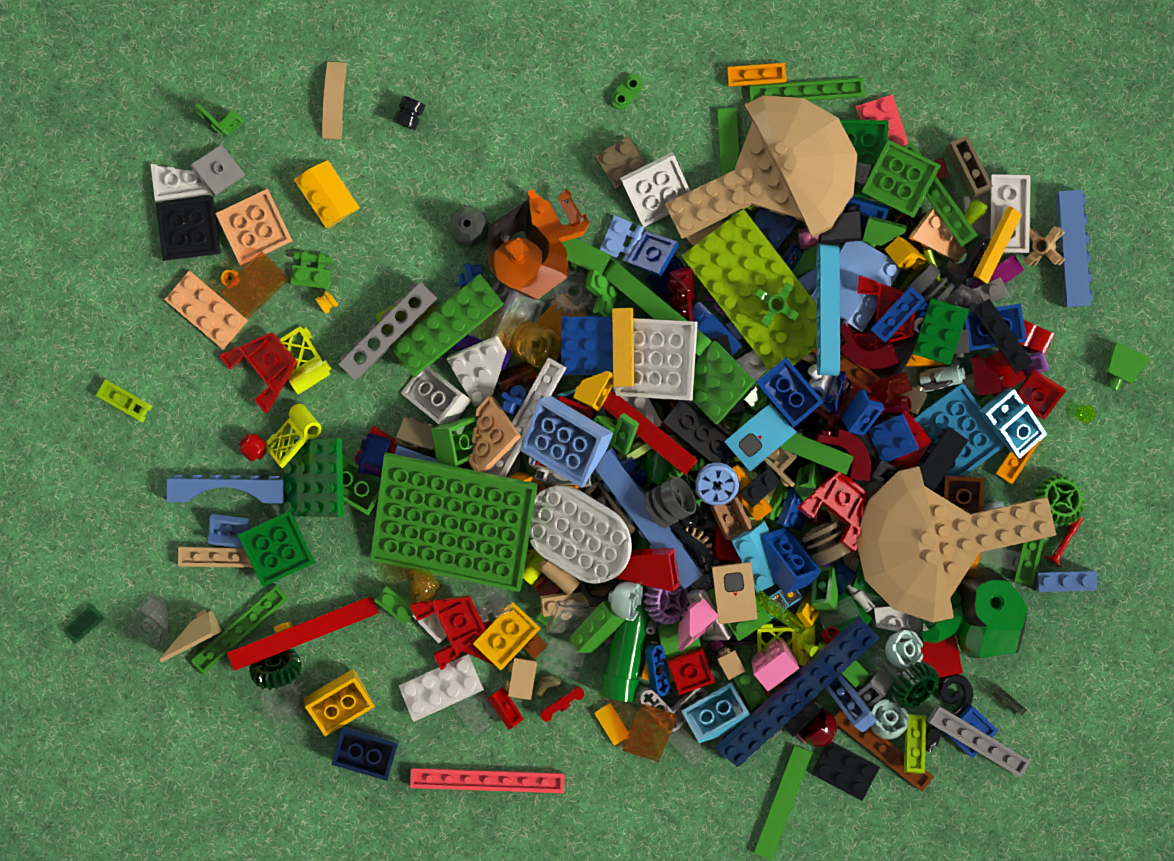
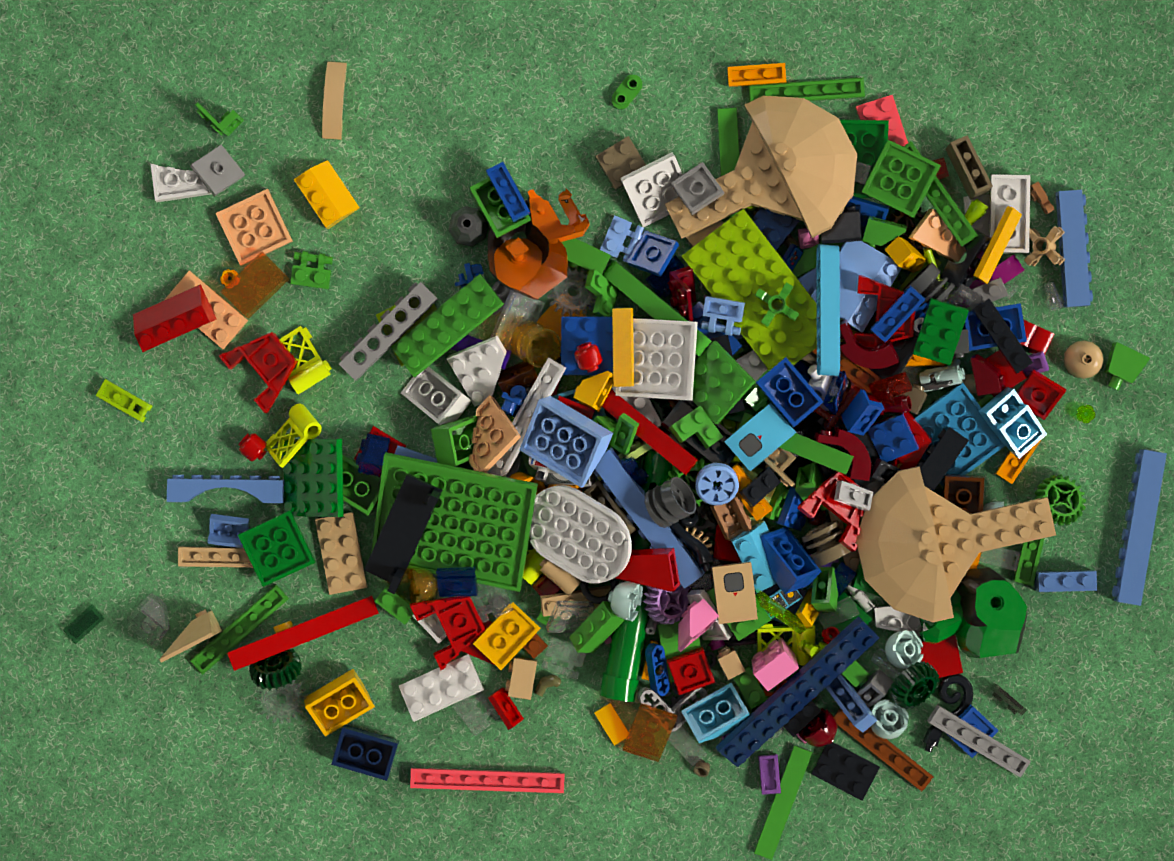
black plate [156,196,221,261] -> none
yellow wheel [315,290,339,314] -> none
black wheel [393,96,426,130] -> none
dark tan brick [395,417,436,457] -> none
red plate [541,687,584,722] -> none
lime plate [904,714,926,774] -> none
red piece [1044,511,1083,567] -> none
none -> red slope [133,284,217,352]
none -> tan plate [315,512,368,595]
none -> black bracket [364,474,443,594]
none -> clear blue plate [436,567,478,597]
none -> bright green slope [469,177,531,238]
none -> blue plate [486,162,530,222]
none -> red head [574,342,603,372]
none -> bright green plate [669,406,723,449]
none -> light grey plate [670,162,724,215]
none -> dark tan hinge [694,760,710,777]
none -> light blue plate [701,296,745,336]
none -> medium lavender plate [758,754,781,795]
none -> light grey plate [834,481,873,511]
none -> medium nougat plate [1030,182,1055,214]
none -> clear cone [1043,282,1065,312]
none -> tan cylinder [1064,340,1104,379]
none -> medium blue brick [1112,449,1167,606]

